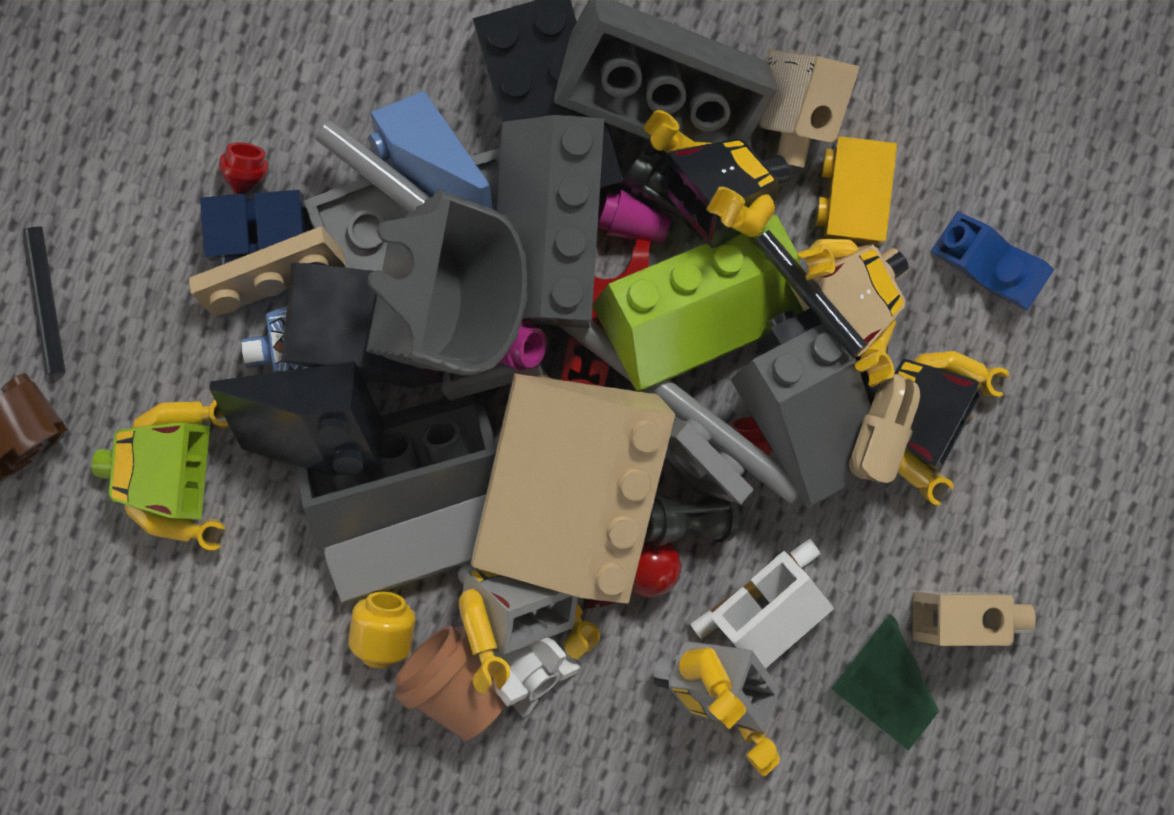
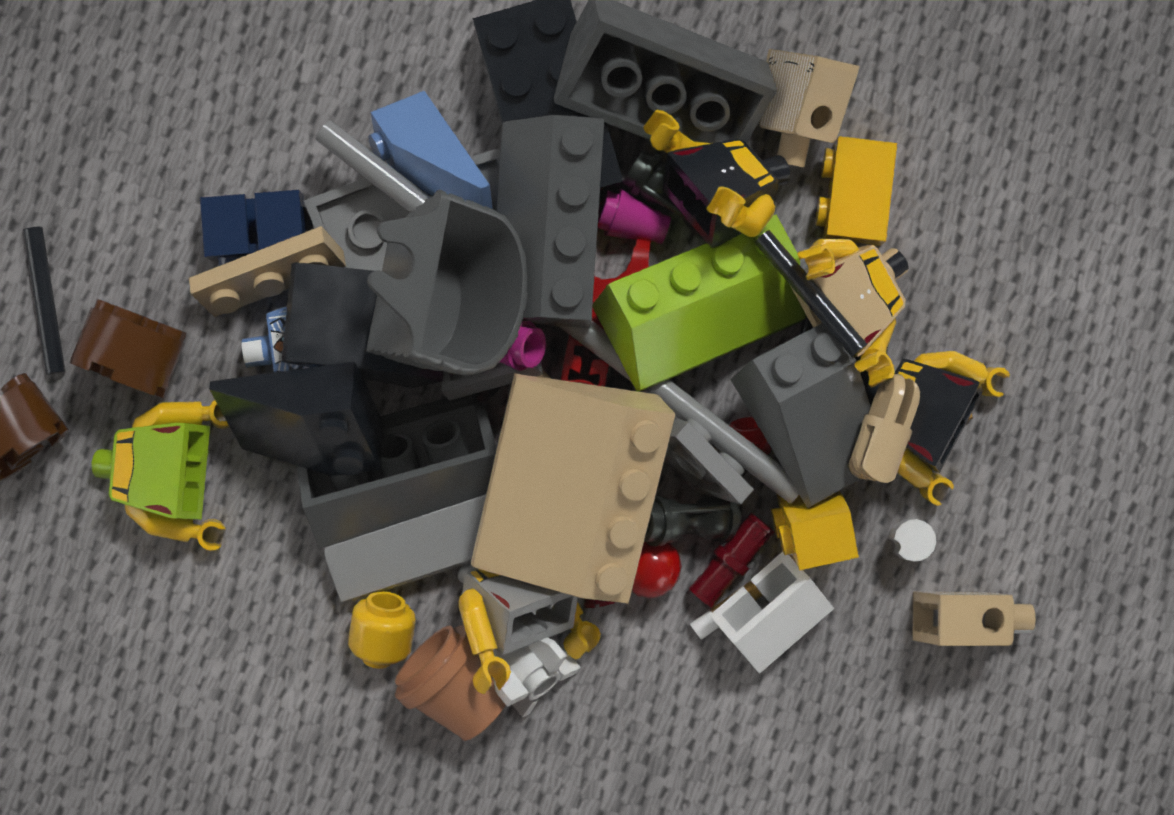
red plate [219,142,269,194] -> none
torso [653,641,780,776] -> none
black plate [757,308,822,354] -> none
clear green wing [829,613,939,750] -> none
blue slope [930,211,1055,311] -> none
none -> reddish brown brick [69,299,187,398]
none -> dark red pin [688,512,775,608]
none -> yellow brick [771,491,859,571]
none -> white piece [888,519,936,562]

